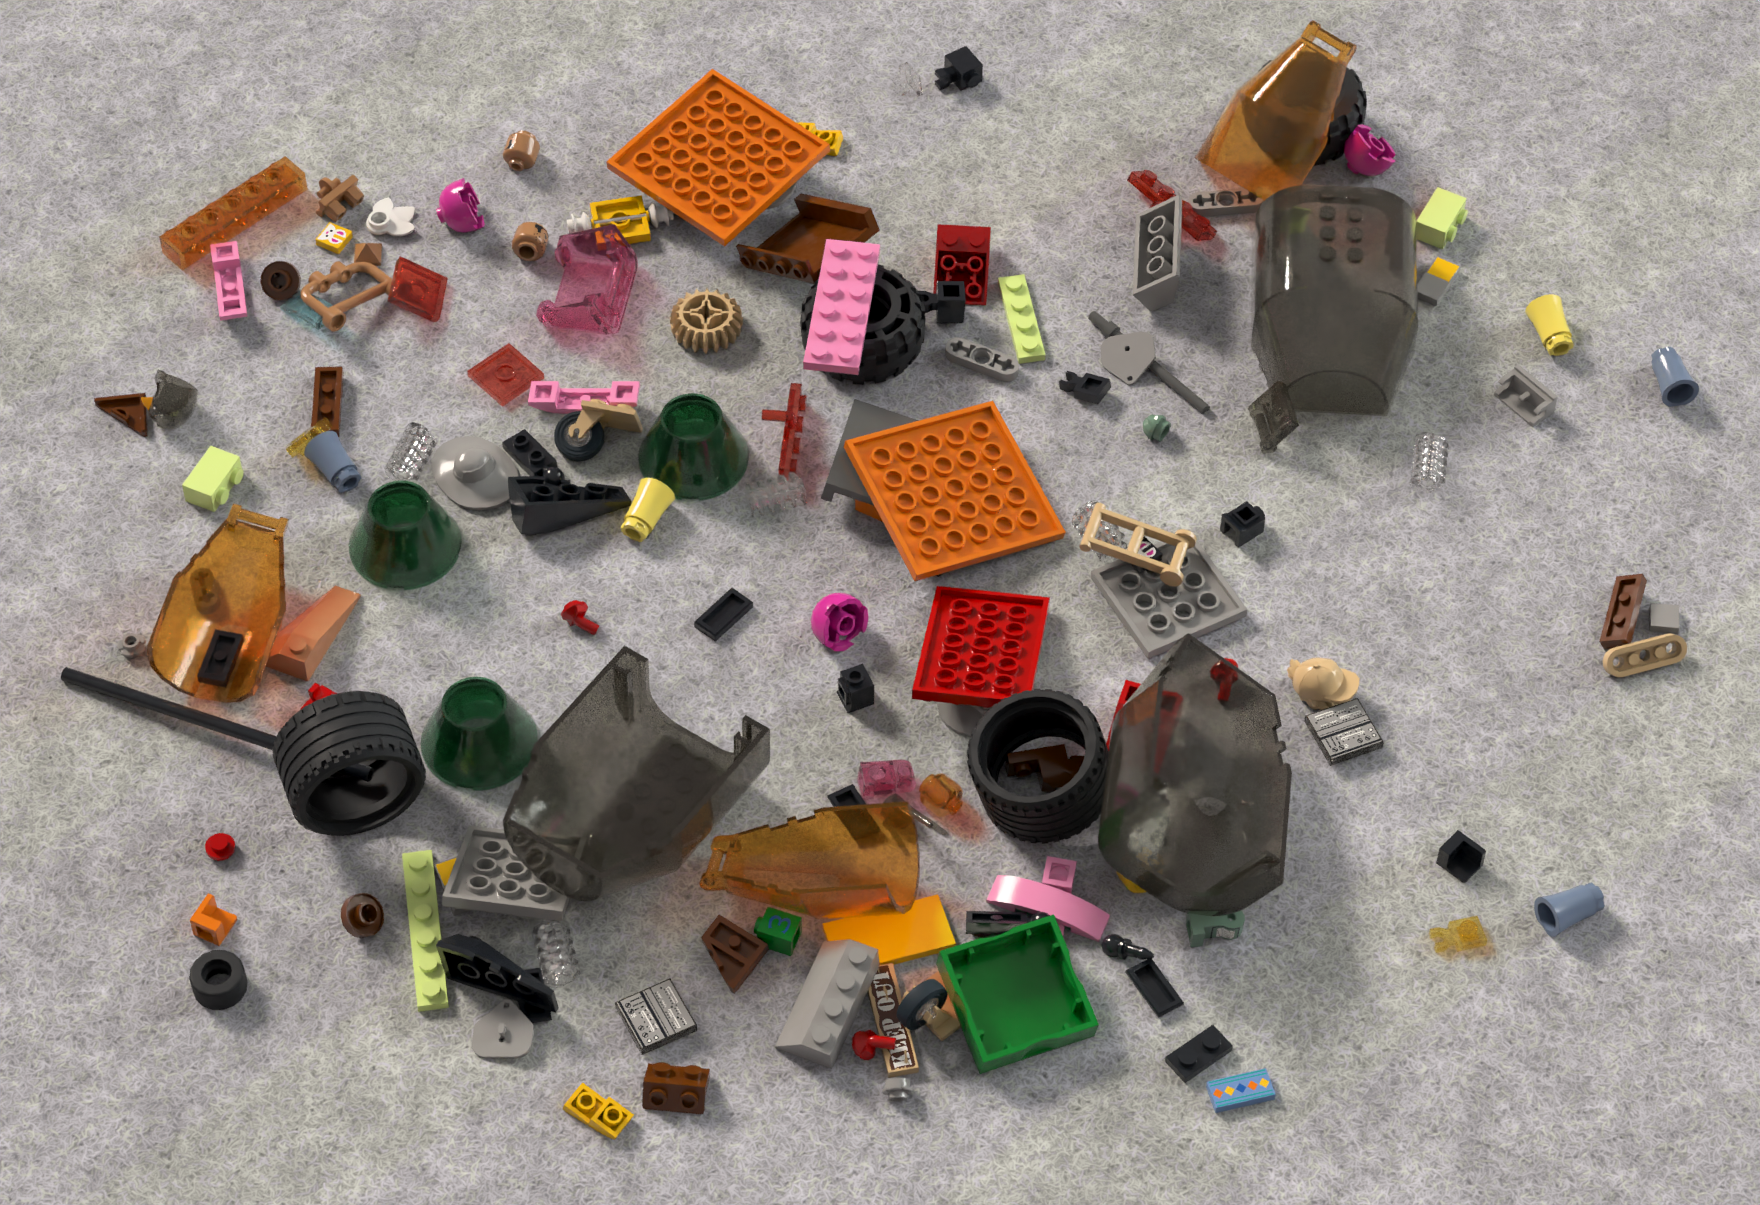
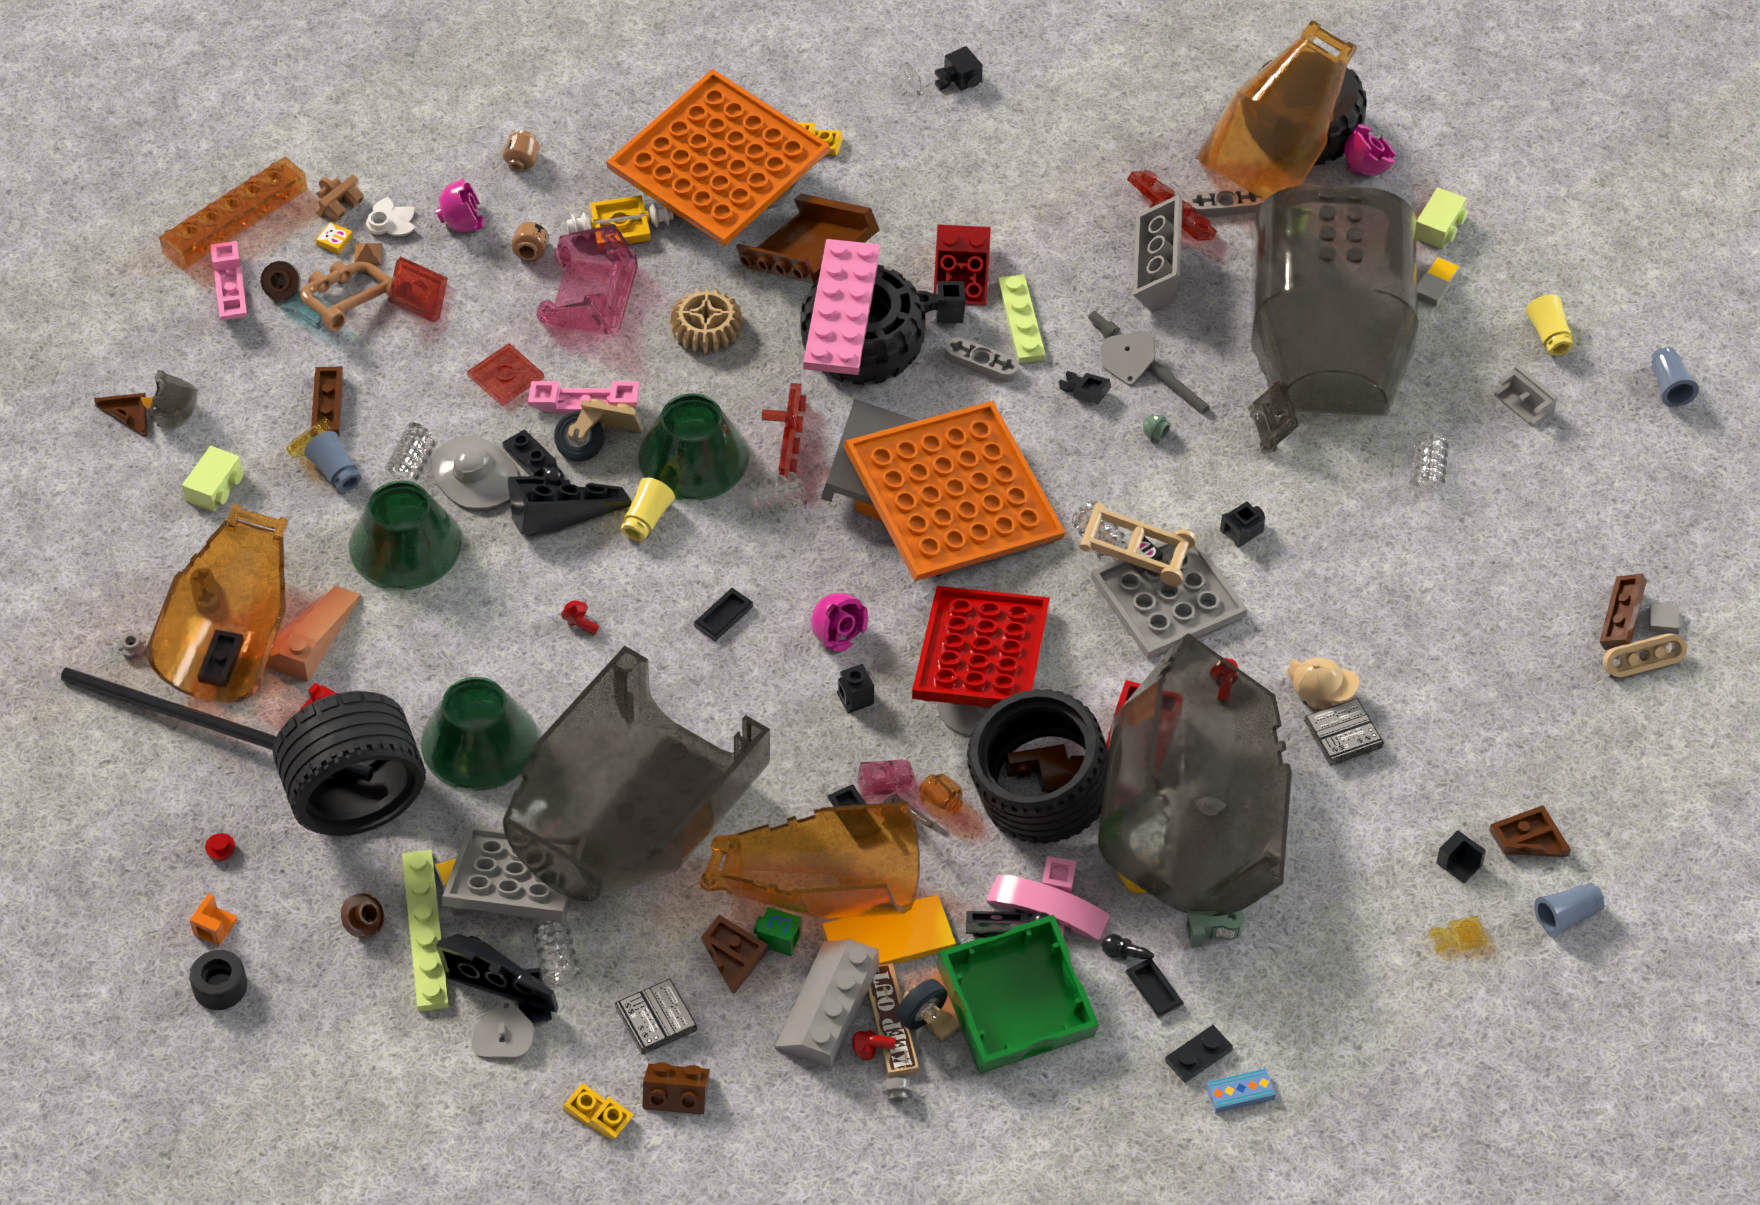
none -> reddish brown wing [1489,805,1571,857]

